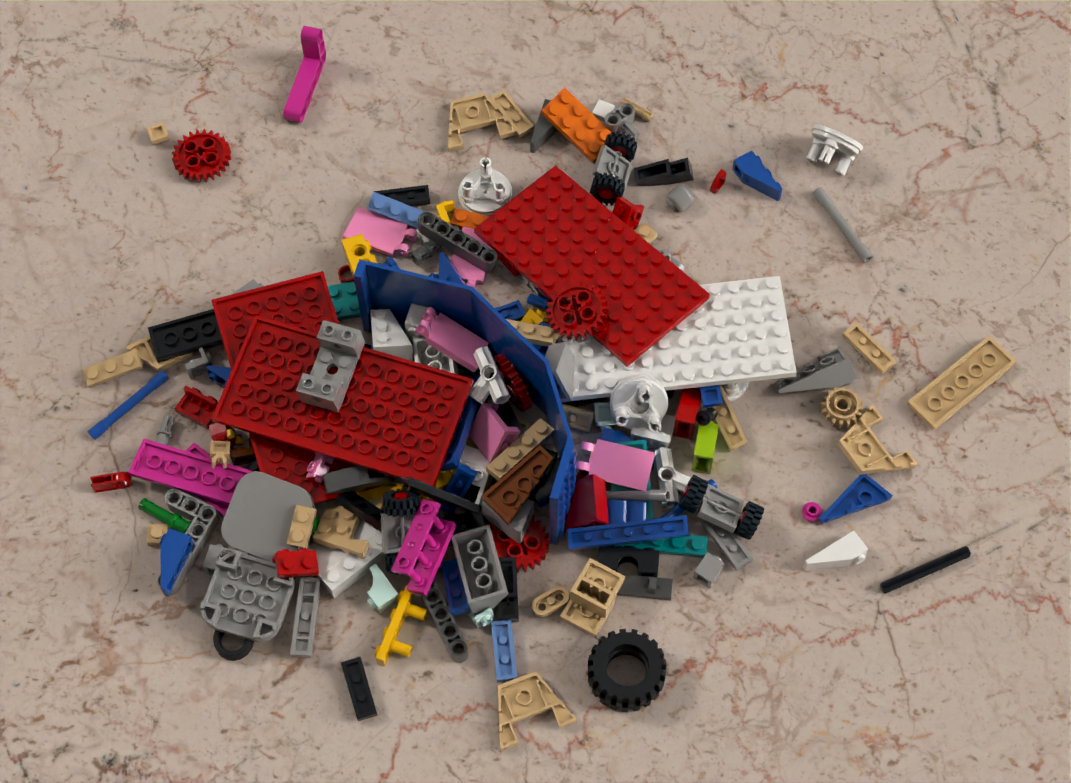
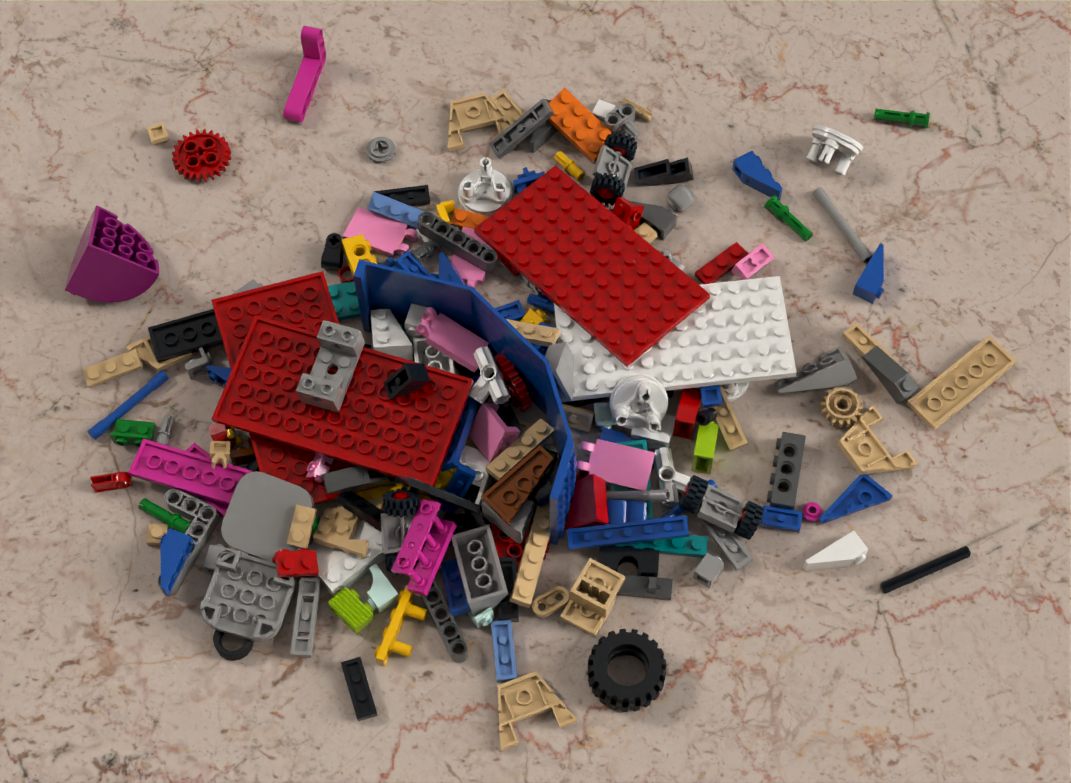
red bracket [174,386,218,428] -> none
red gear [546,281,609,341] -> none
red tile [710,169,726,194] -> none
none -> magenta brick [65,205,159,303]
none -> green bracket [110,419,156,447]
none -> black piece [321,233,344,270]
none -> lime brick [328,586,374,635]
none -> light grey gear [366,137,395,163]
none -> black slope [383,363,430,400]
none -> blue plate [393,251,430,276]
none -> dark grey hinge [489,99,555,159]
none -> tan plate [510,503,550,608]
none -> blue hips [513,167,545,194]
none -> yellow axle [554,151,585,181]
none -> dark grey slope [629,201,677,240]
none -> red plate [695,242,749,284]
none -> bright pink hinge [731,243,775,280]
none -> blue plate [760,505,803,533]
none -> green pin [764,195,813,242]
none -> dark grey brick [766,432,806,510]
none -> blue slope [853,243,884,304]
none -> dark grey slope [862,346,919,403]
none -> green pin [874,108,930,129]

